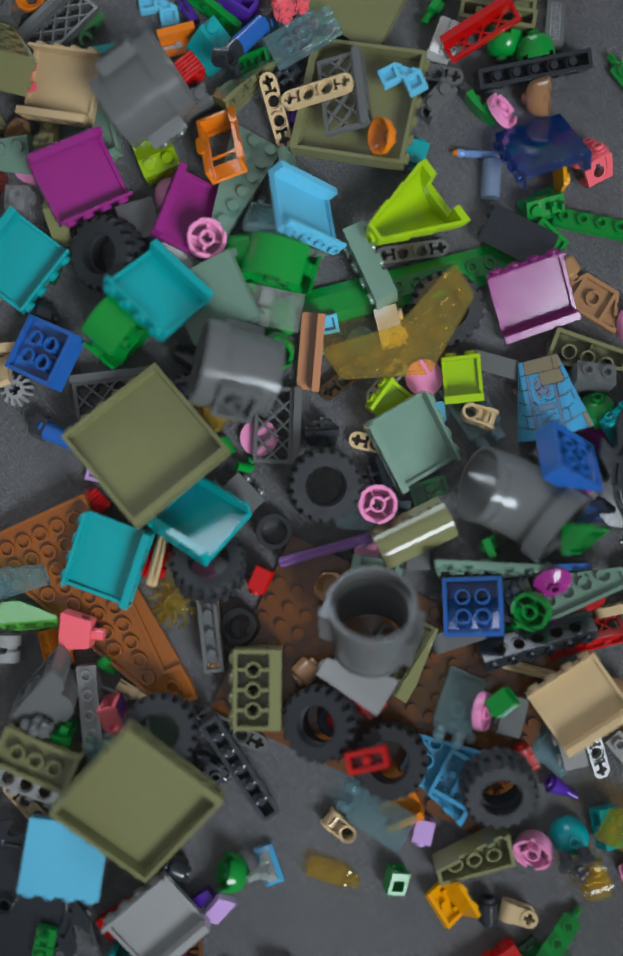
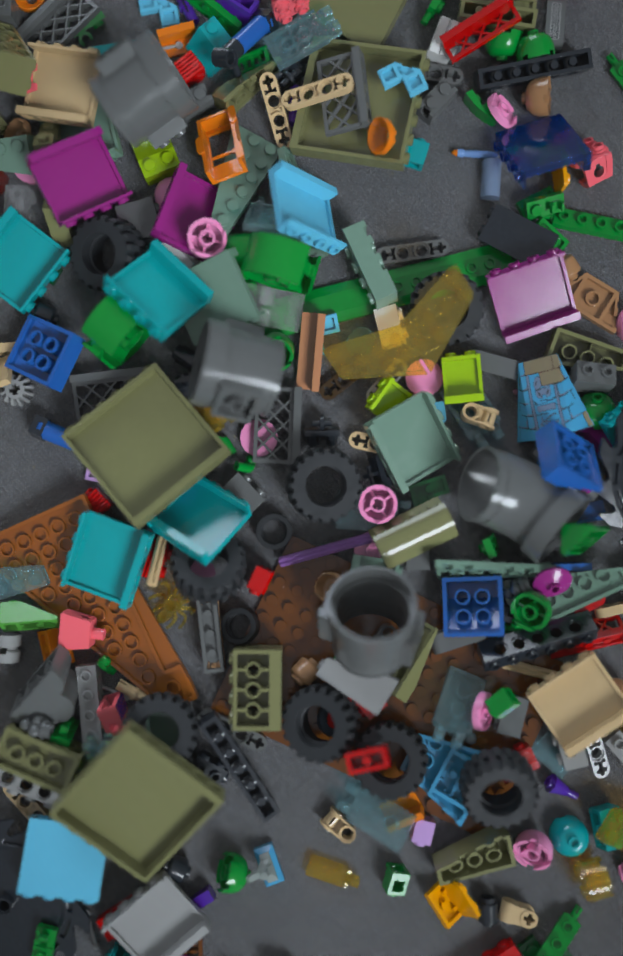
lavender tile [203,893,237,925] -> none
lime cone [365,158,471,246] -> none
black hips [558,846,597,883] -> none

